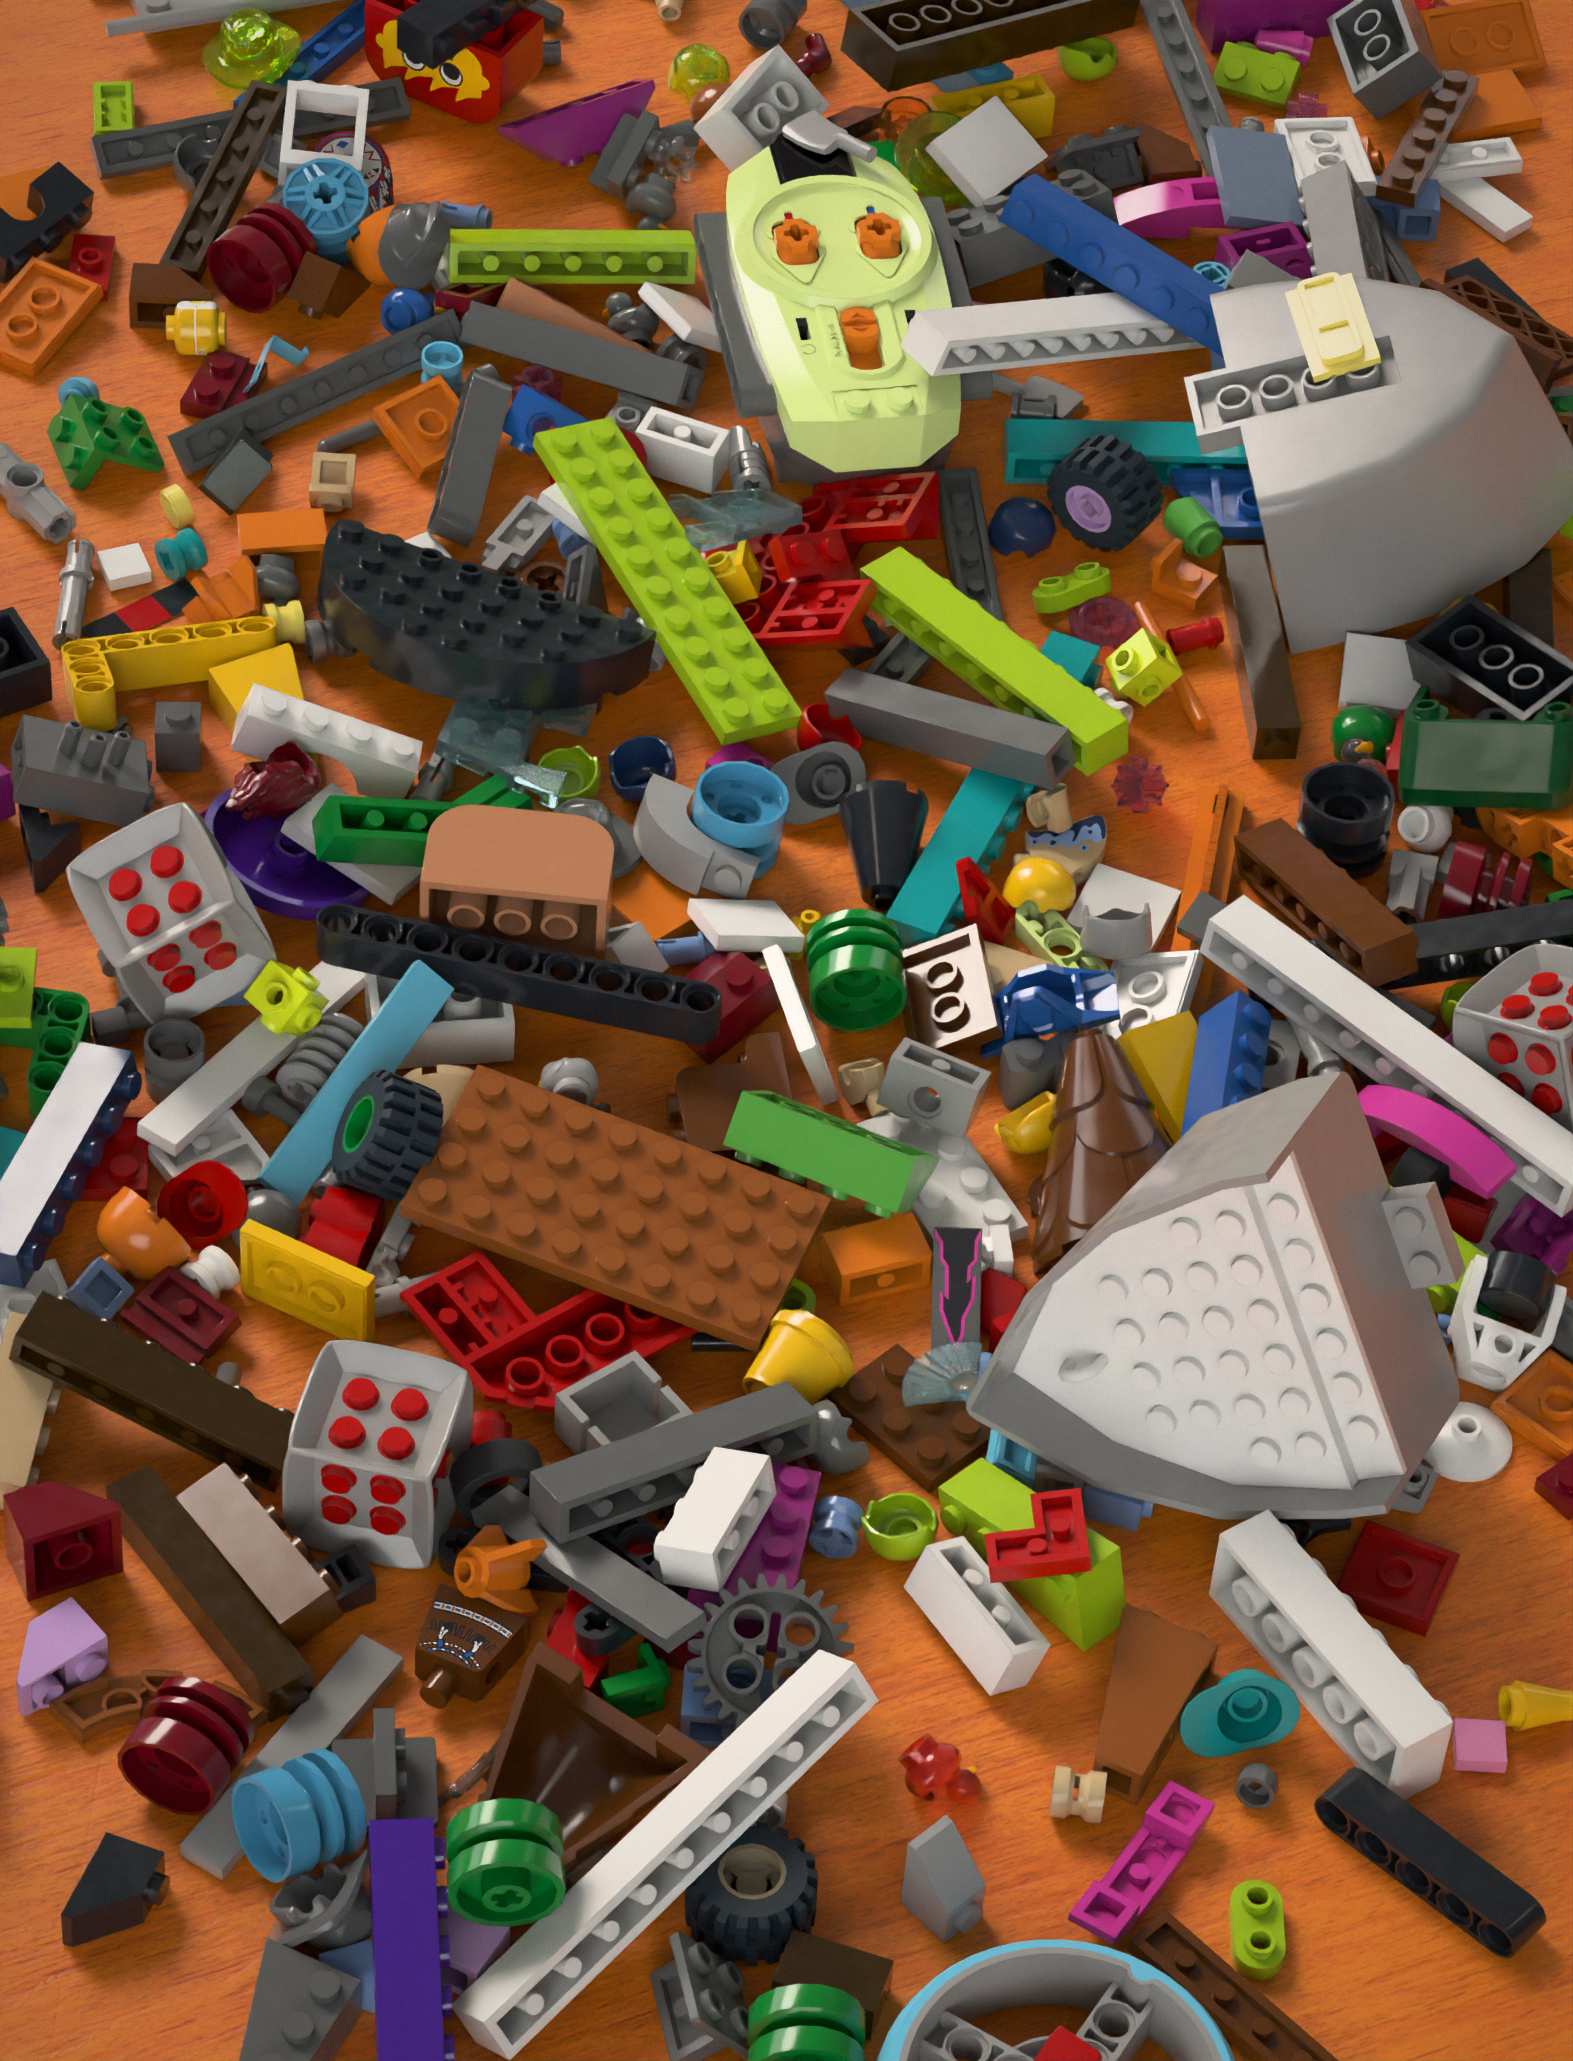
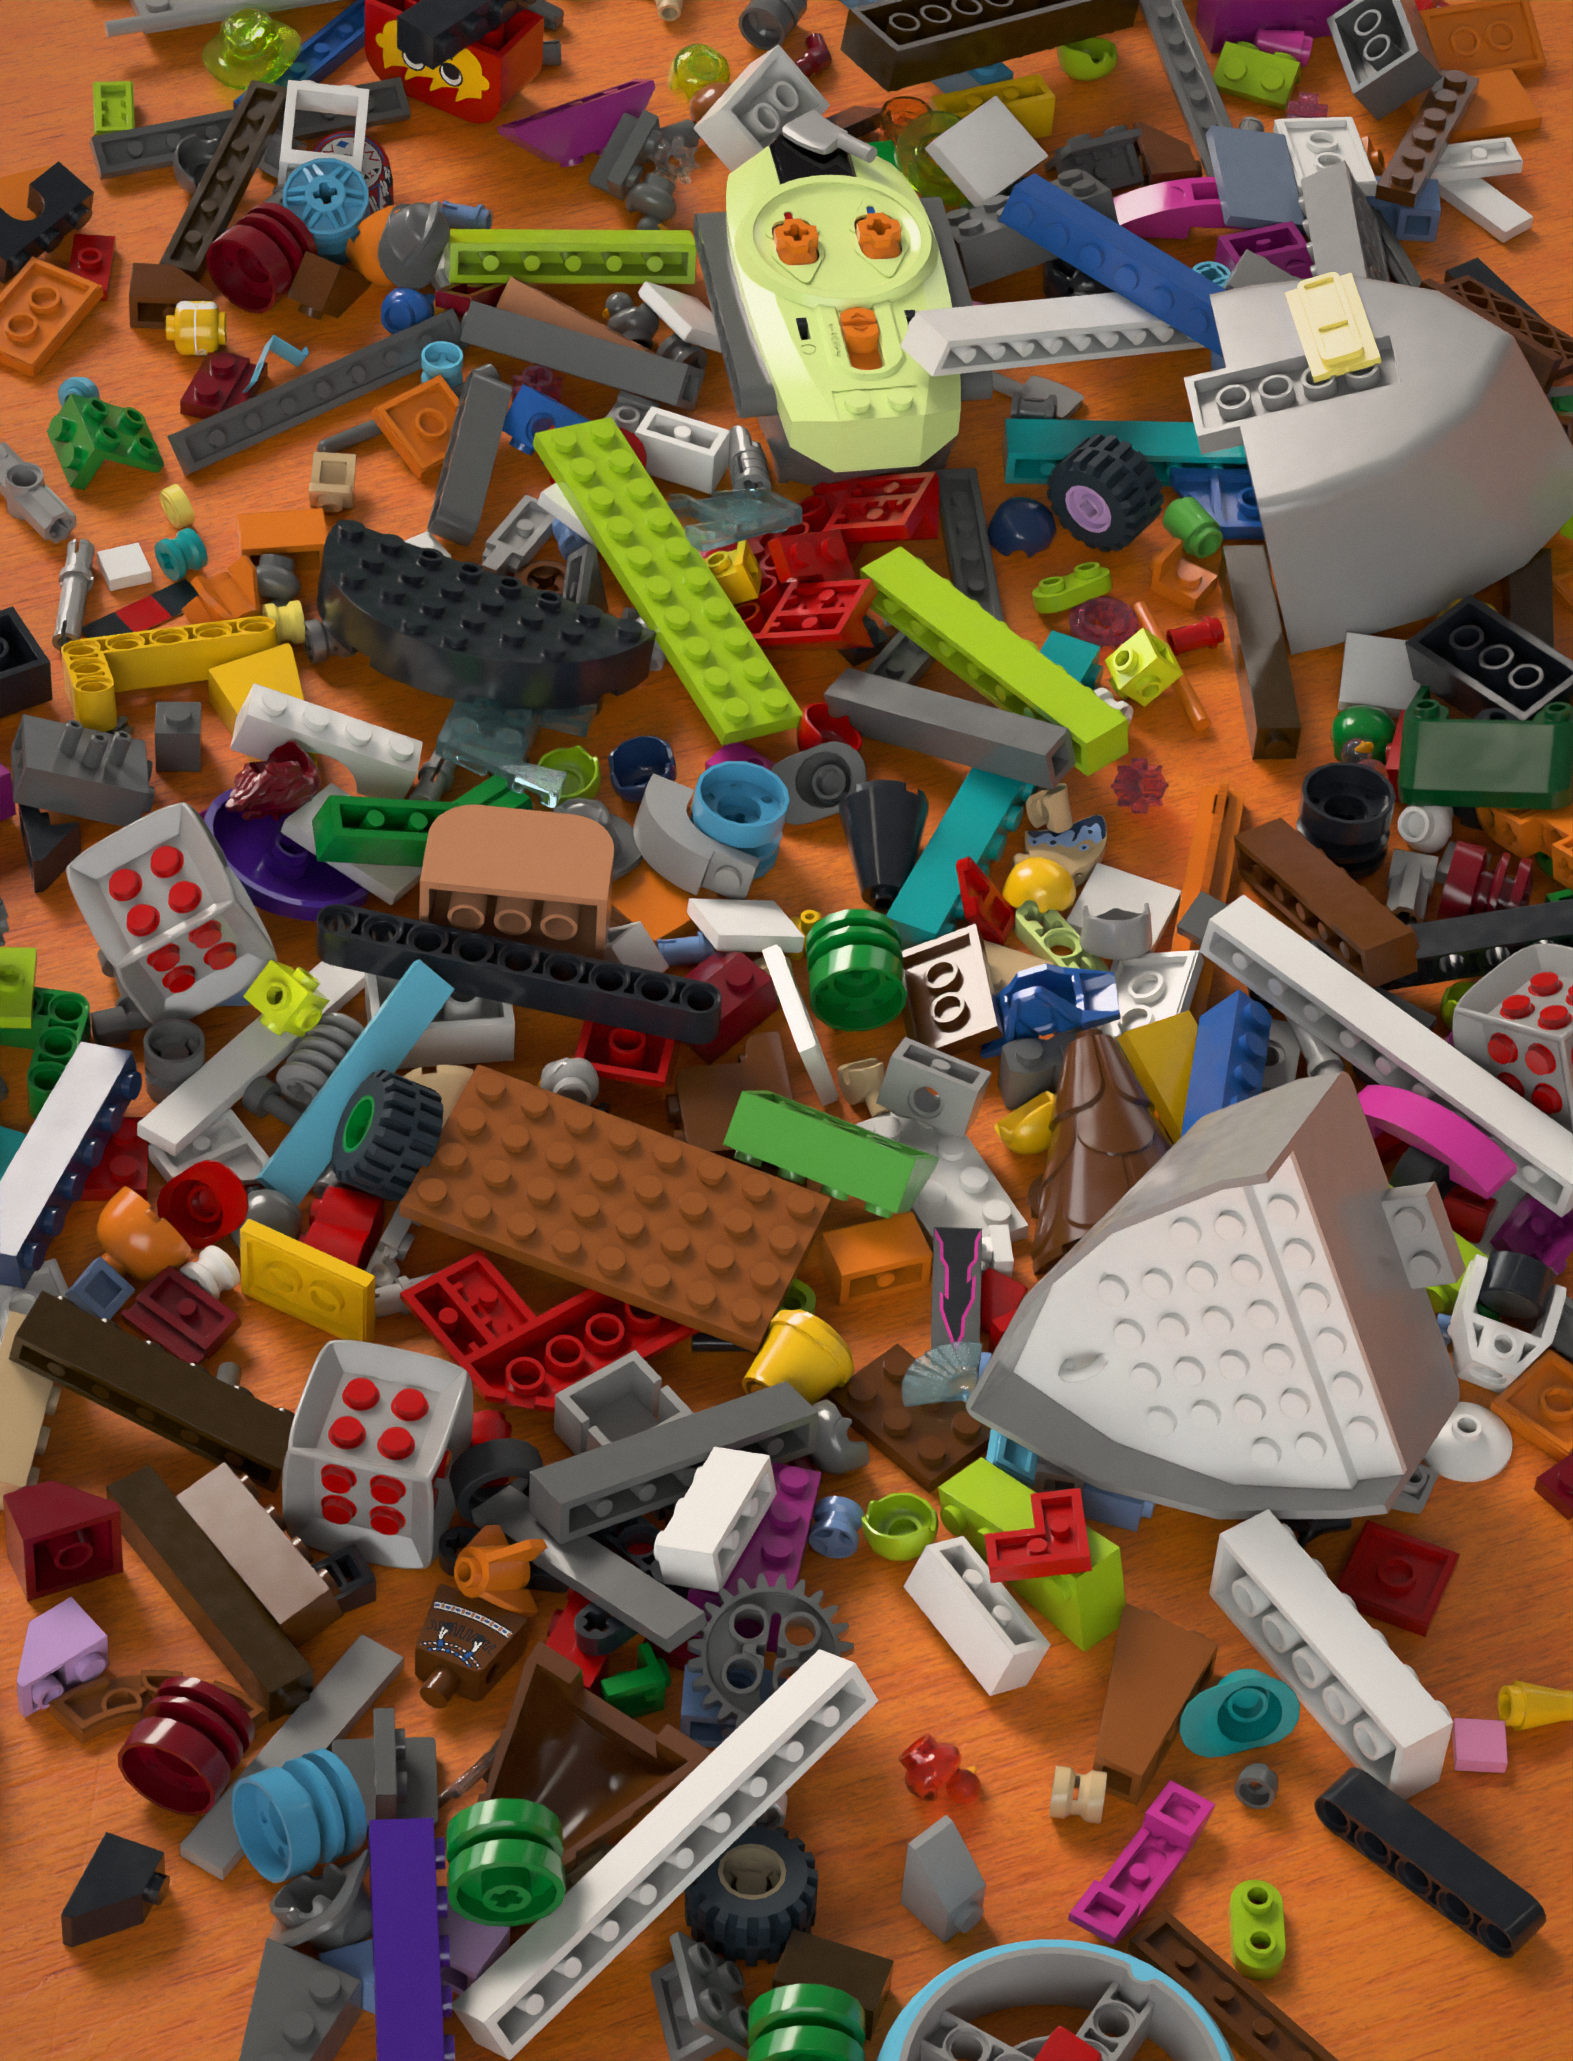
pearl dark grey slope [198,428,274,516] -> none
none -> red slope [574,1020,680,1088]

